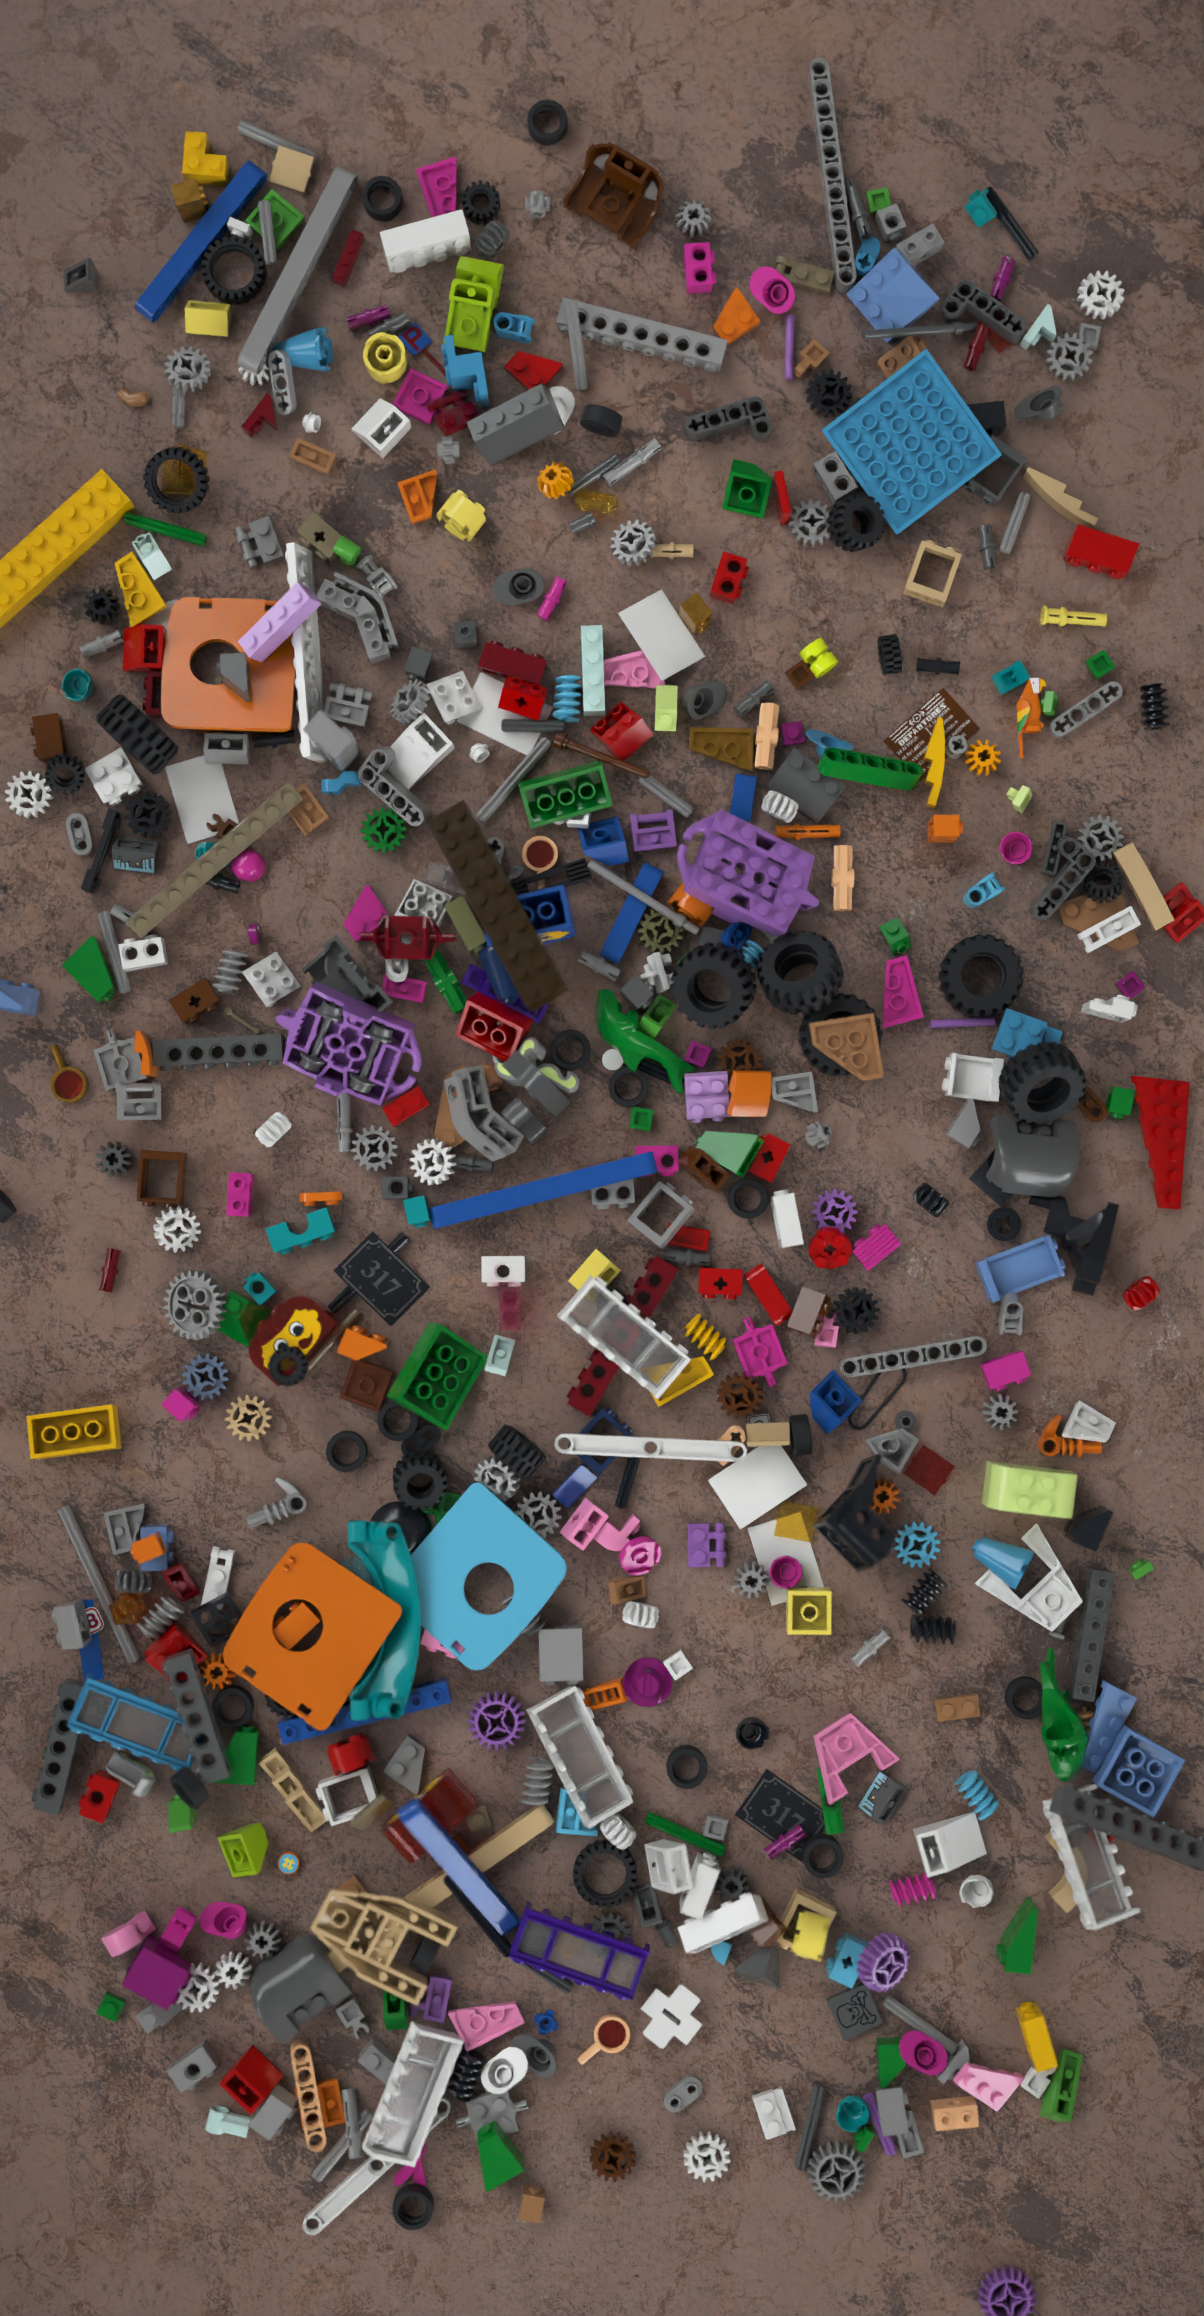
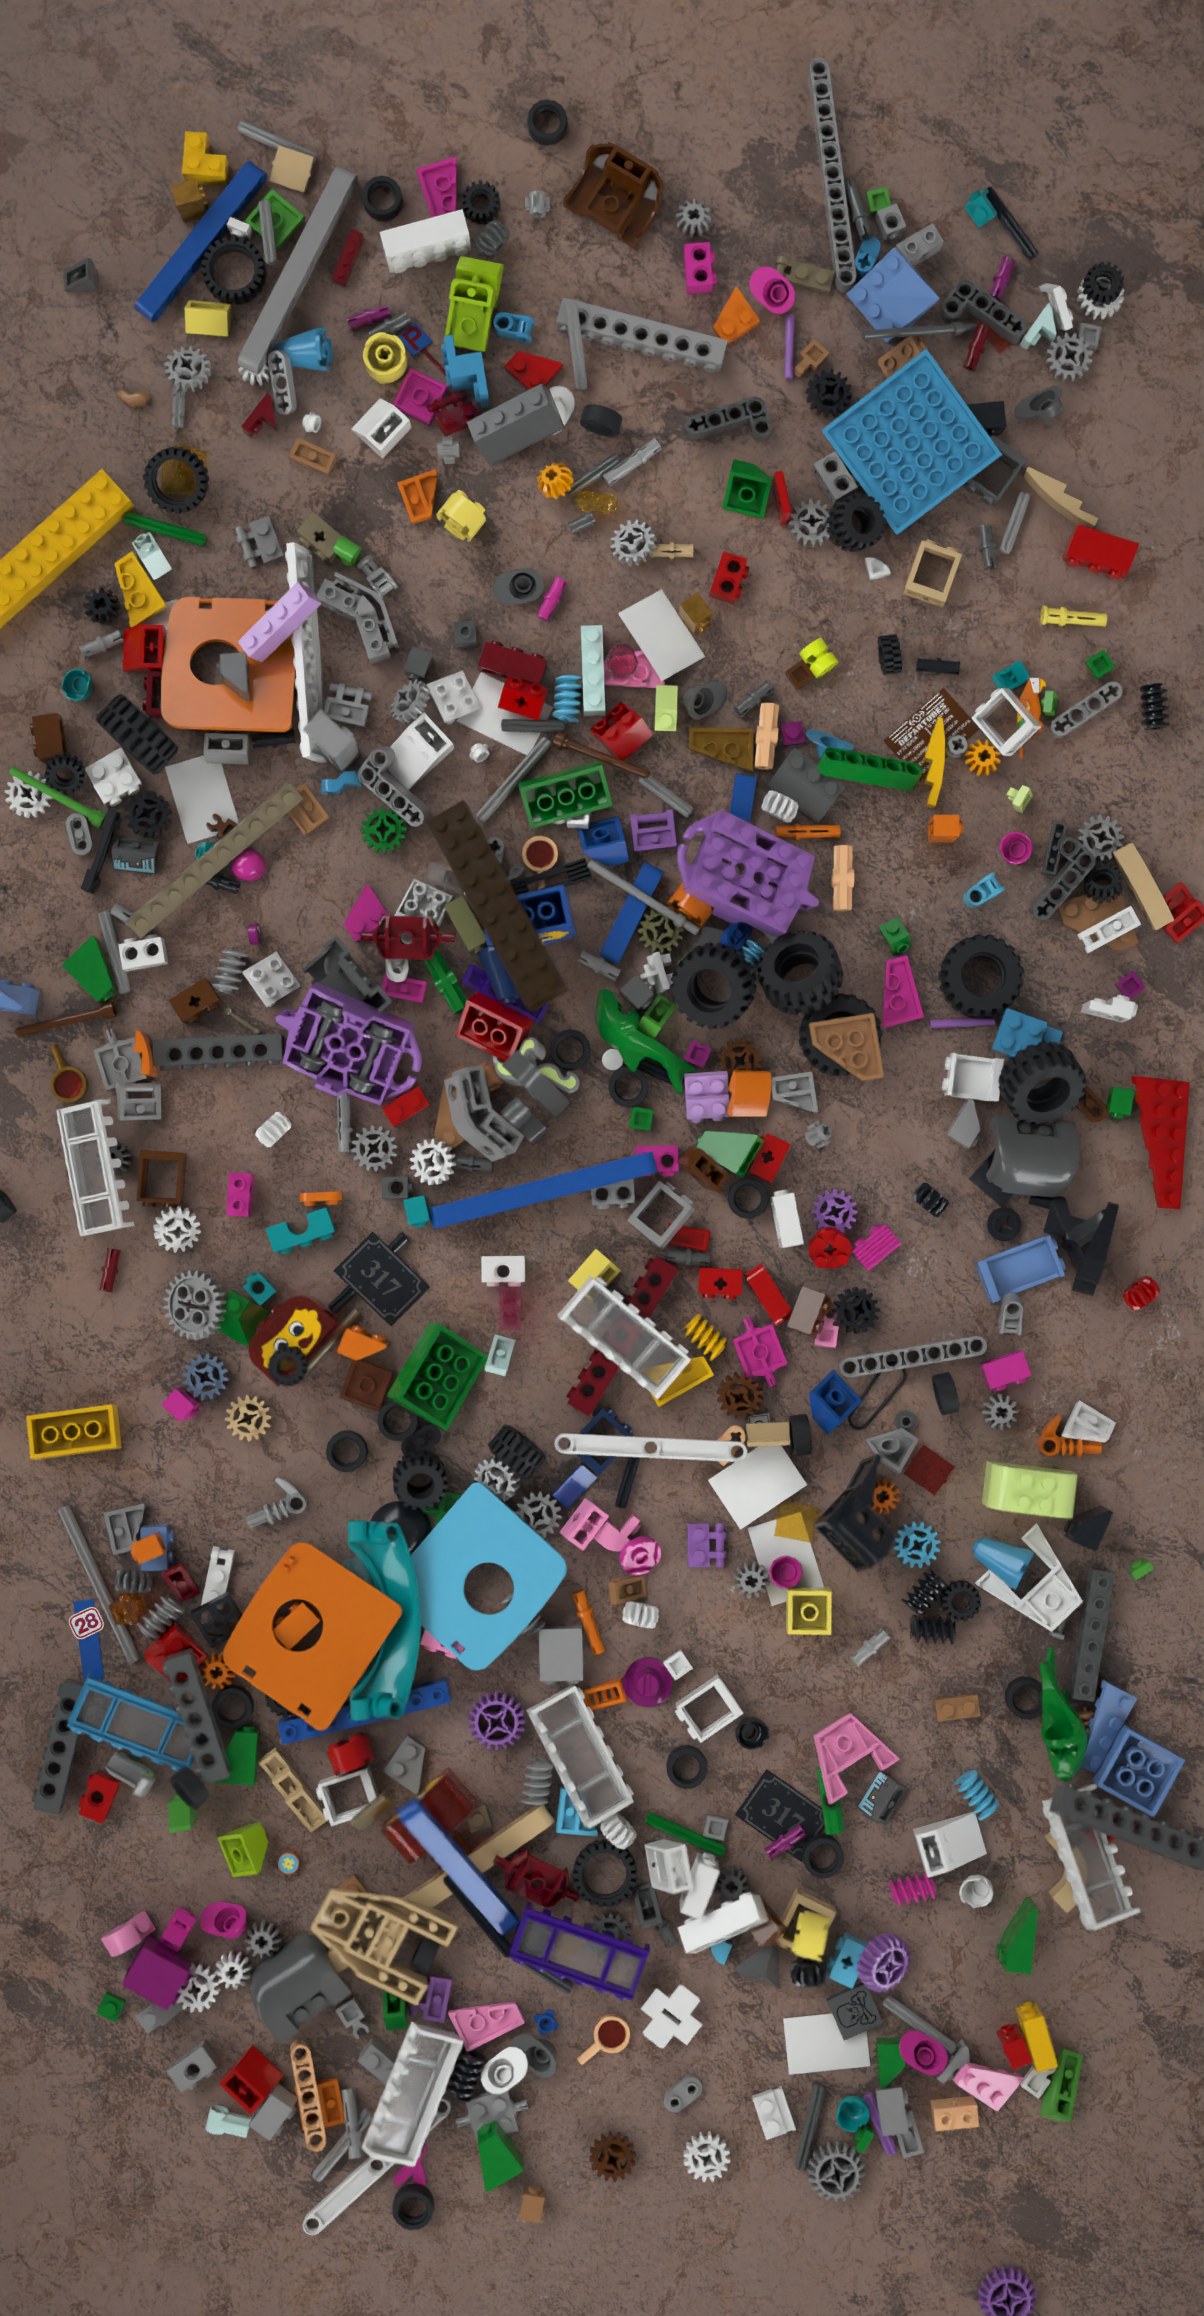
light grey slope [52,1598,92,1650] -> none
none -> bright green piece [9,767,107,828]
none -> reddish brown piece [15,1001,117,1036]
none -> window [56,1099,134,1236]
none -> dark red plate [493,1849,580,1908]
none -> orange pin [572,1589,606,1655]
none -> clear pink hair [605,644,638,680]
none -> white window [675,1674,743,1743]
none -> white sticker [783,2013,870,2075]
none -> black gear [790,1958,827,1988]
none -> white tile [865,557,891,580]
none -> black tyre [932,1372,959,1415]
none -> black tyre [940,1580,981,1621]
none -> white window [972,688,1041,756]
none -> red brick [996,2024,1033,2070]
none -> white wing [1039,283,1073,331]
none -> black tyre [1082,262,1124,306]

